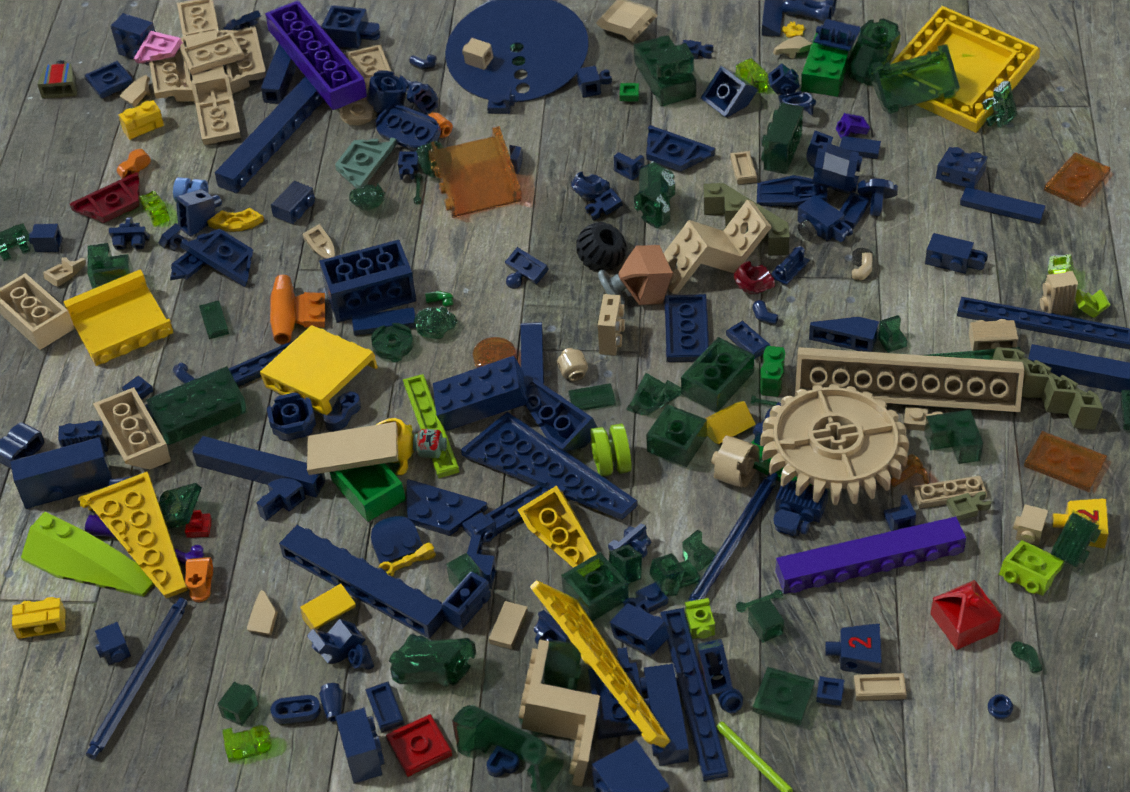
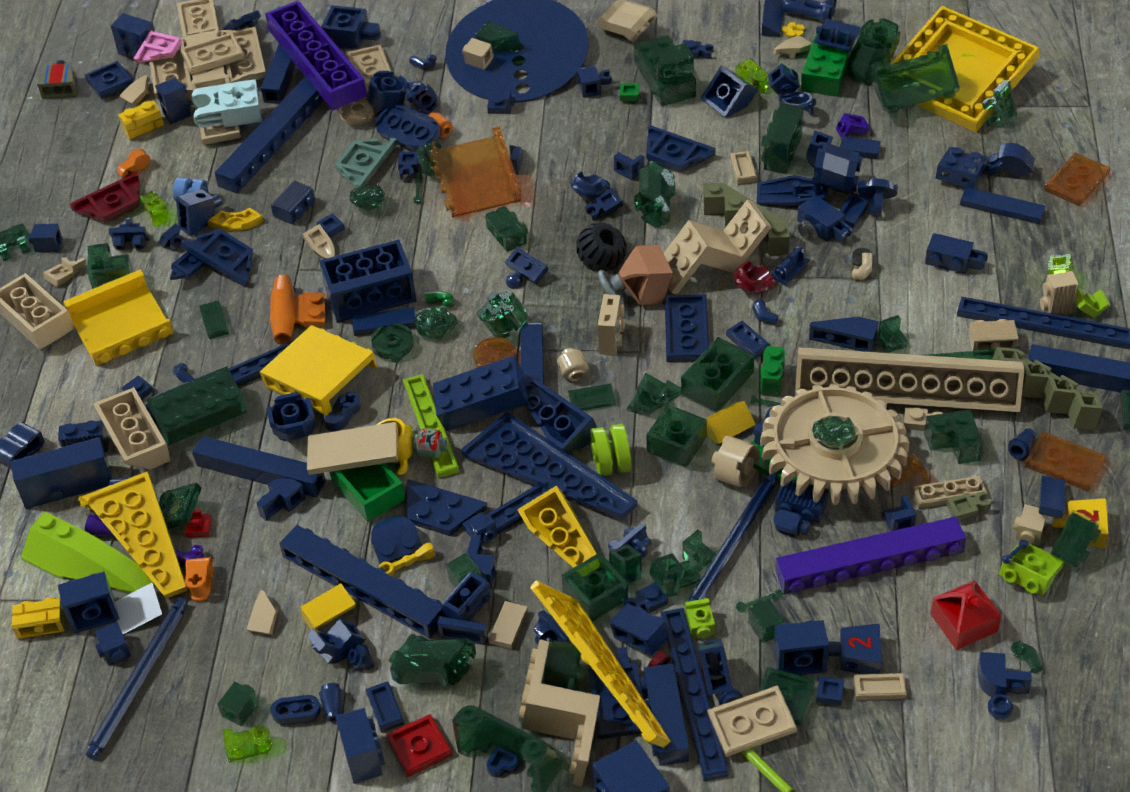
none -> dark blue brick [58,571,120,634]
none -> white sticker [116,583,162,634]
none -> dark blue brick [155,77,191,124]
none -> light aqua brick [192,79,262,127]
none -> dark blue plate [316,213,345,238]
none -> dark blue tile [437,617,488,645]
none -> clear green slope [475,20,520,54]
none -> clear green brick [477,290,528,339]
none -> clear green brick [485,206,528,252]
none -> dark red tile [647,651,670,667]
none -> tan tile [707,685,797,757]
none -> dark blue brick [773,620,829,678]
none -> clear green hair [812,416,856,448]
none -> dark blue brick [977,652,1032,697]
none -> dark blue brick [985,143,1035,179]
none -> dark blue hinge [1002,540,1029,564]
none -> dark blue cone [1008,428,1036,459]
none -> dark blue tile [1038,475,1065,518]

